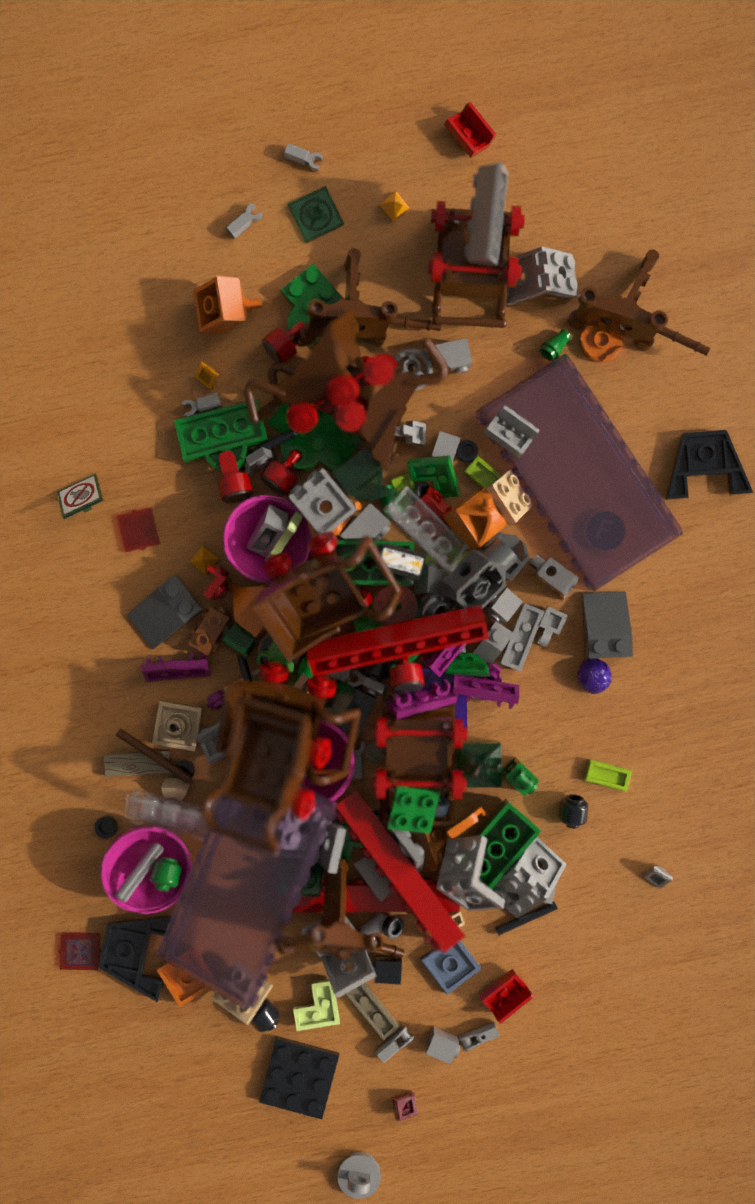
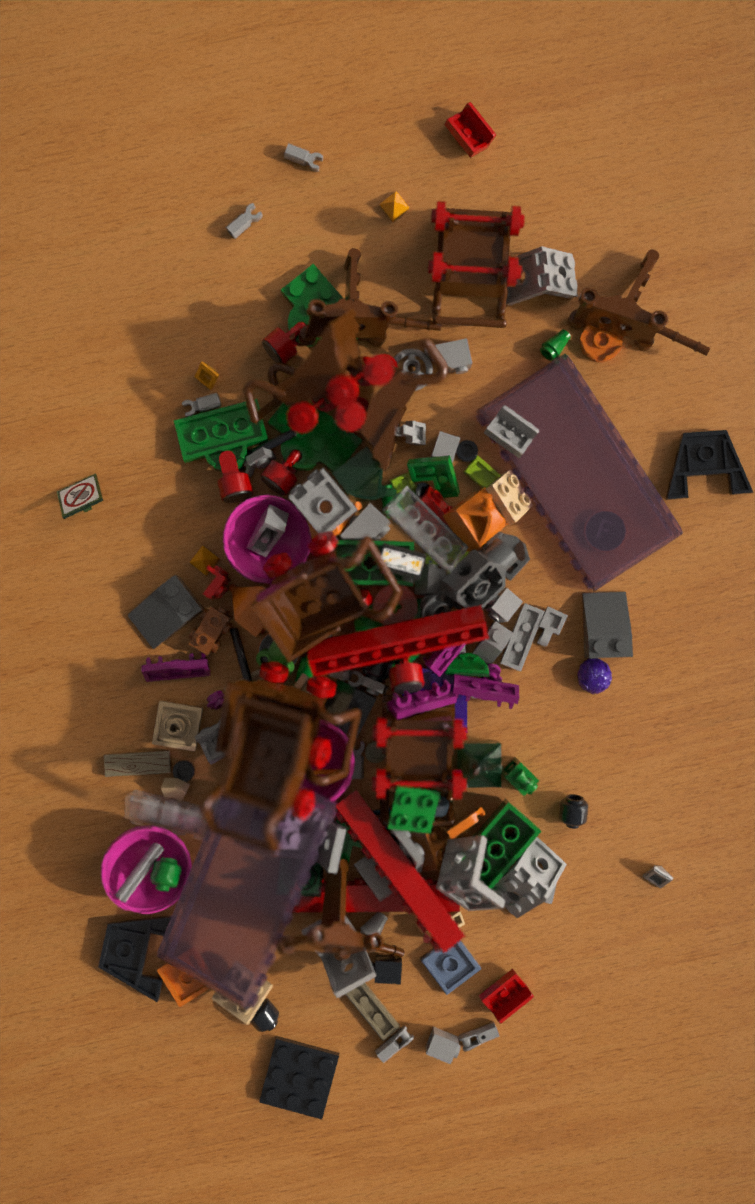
piece [58,932,101,970] -> none
black tile [95,816,118,839] -> none
reddish brown bar [116,728,193,783] -> none
clear red piece [117,507,161,553] -> none
orange piece [193,276,262,334] -> none
dark green brick [222,623,258,660] -> none
yellowish green tile [264,512,303,561] -> none
clear green piece [287,186,344,243] -> none
yellowish green plate [293,979,340,1031] -> none
light grey tile [337,1152,381,1199] -> none
black tile [382,915,404,939] -> none
dark red tile [392,1091,418,1122] -> none
light grey slope [465,162,509,266] -> none
black bar [495,901,558,936] -> none
light grey torso [529,555,578,600] -> none
lime tile [584,759,632,792] -> none

